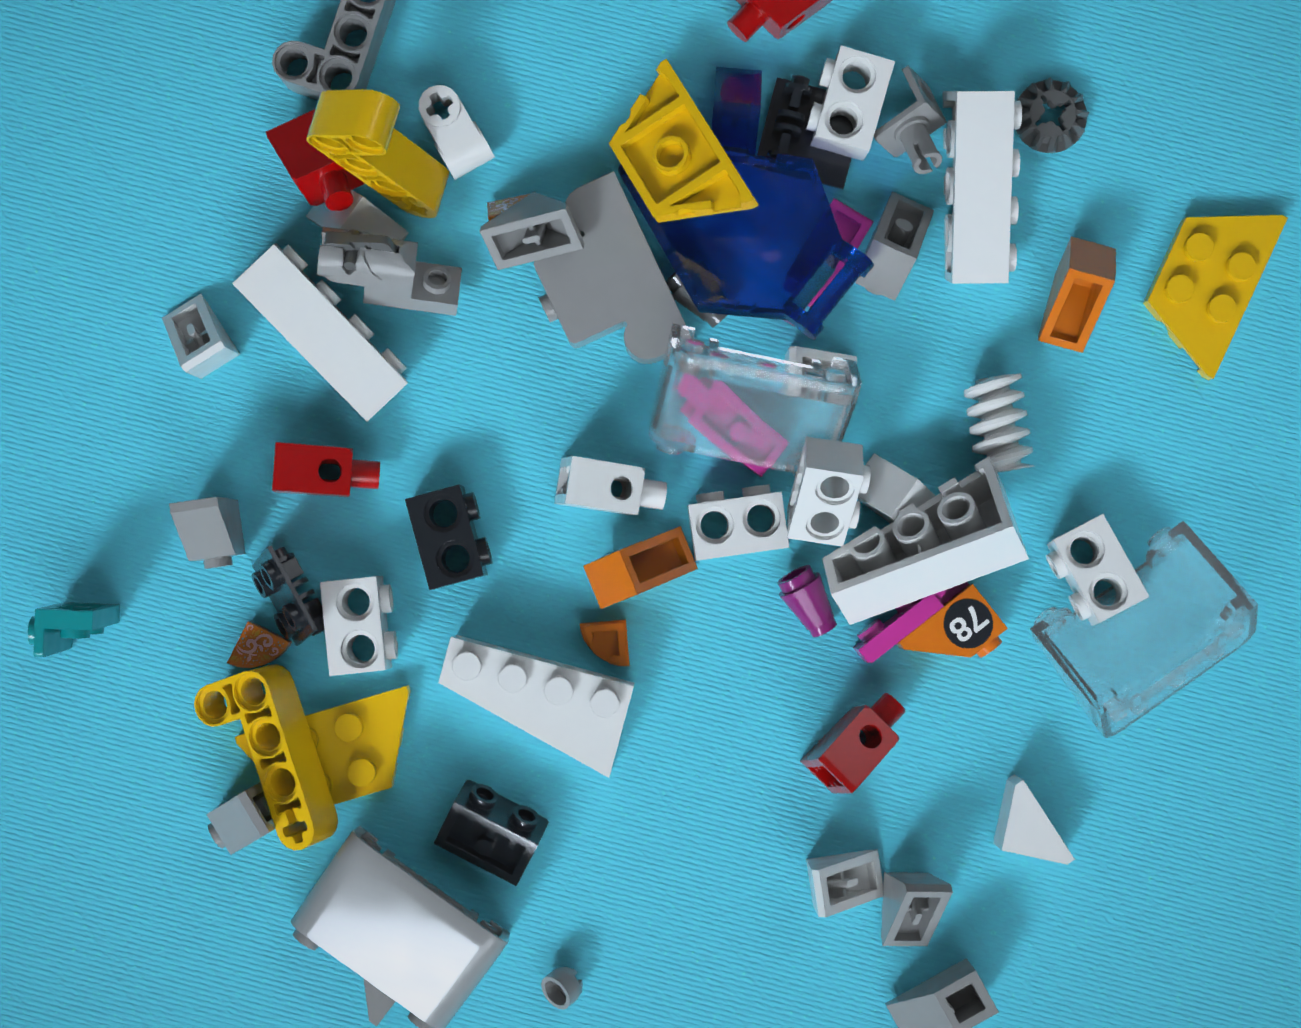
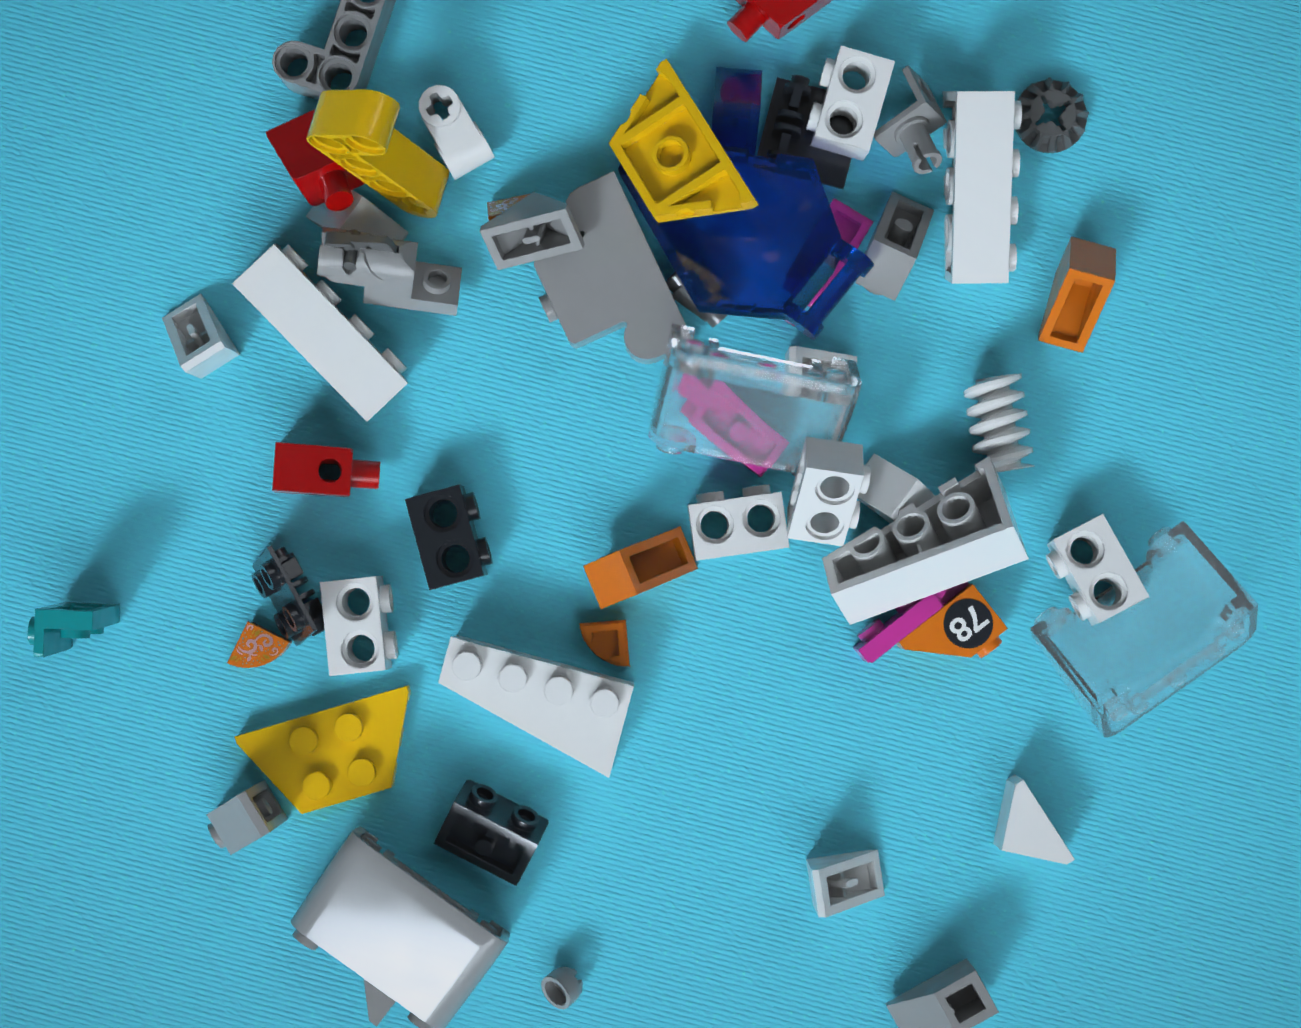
light grey slope [169,497,246,569] -> none
yellow beam [194,664,338,850] -> none
white torso [554,456,667,515] -> none
magenta cone [777,565,837,637] -> none
red torso [800,693,906,794] -> none
light grey slope [881,872,953,946] -> none
yellow wing [1143,215,1288,380] -> none

